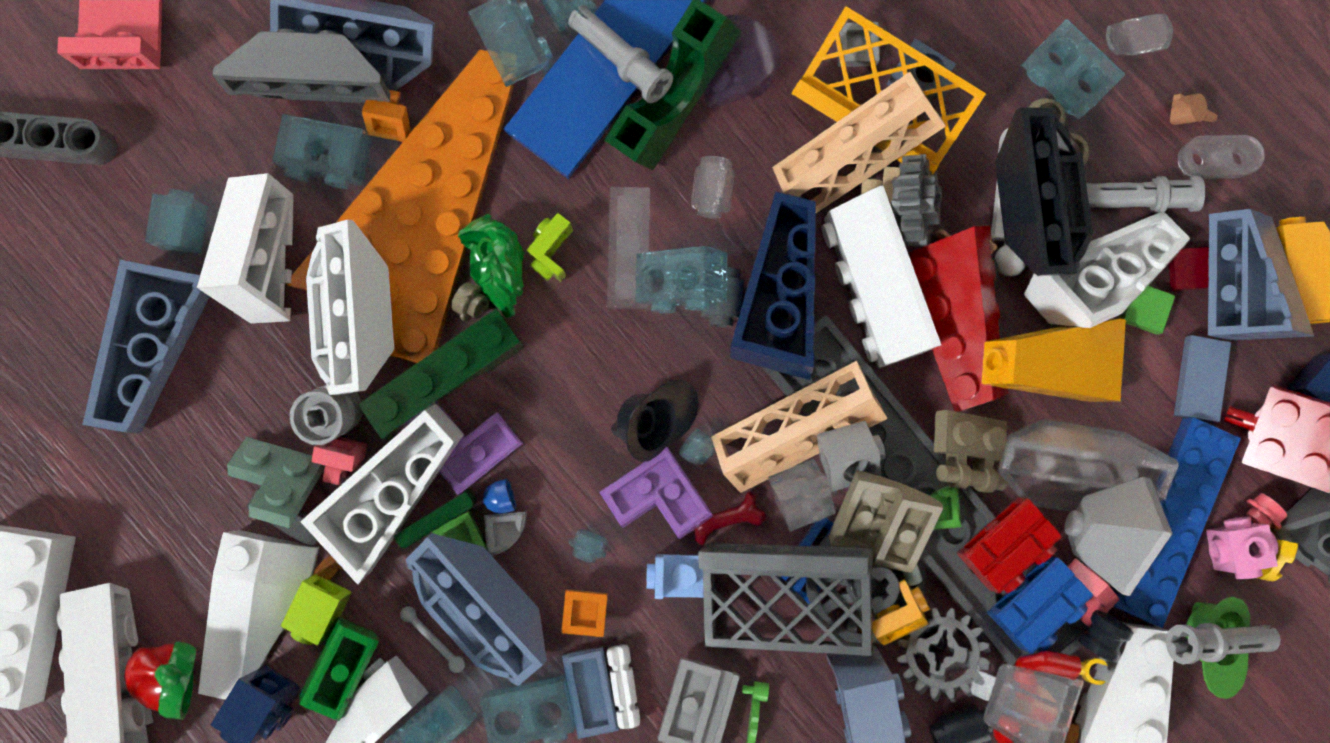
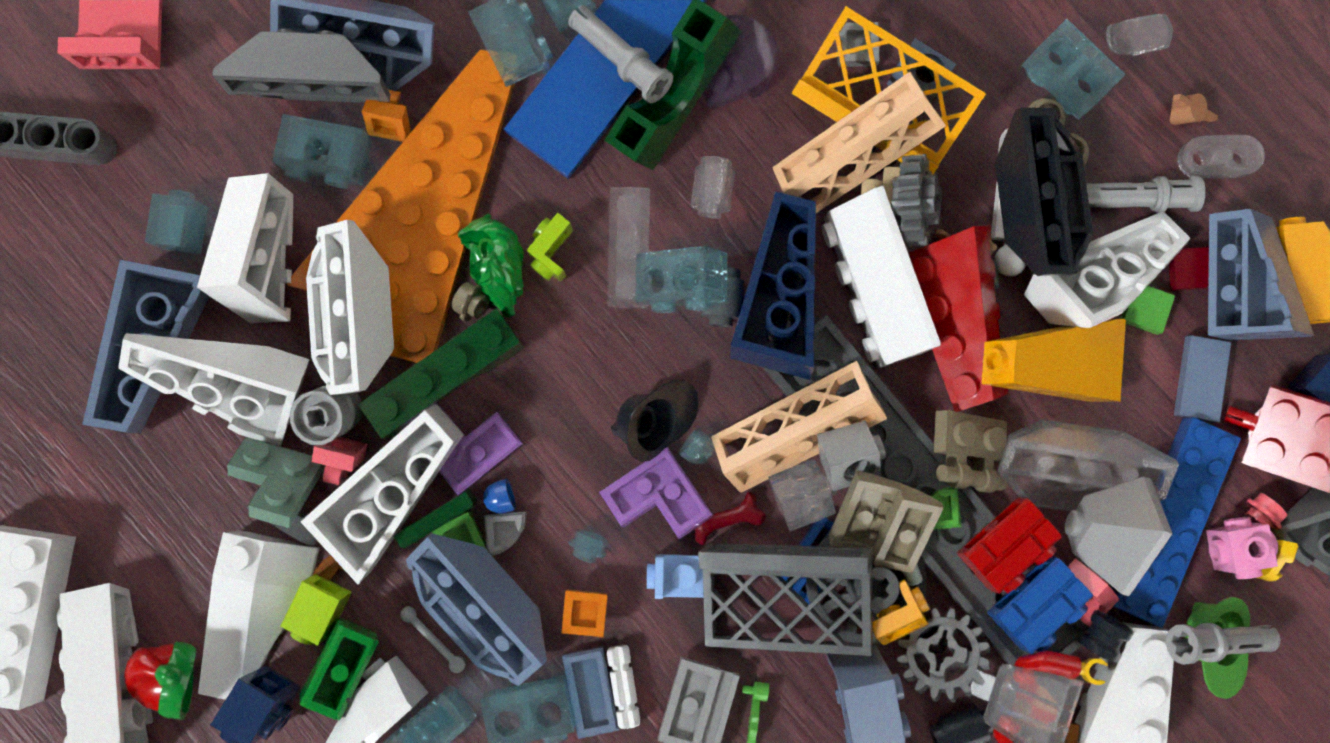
none -> white wedge [118,333,309,446]

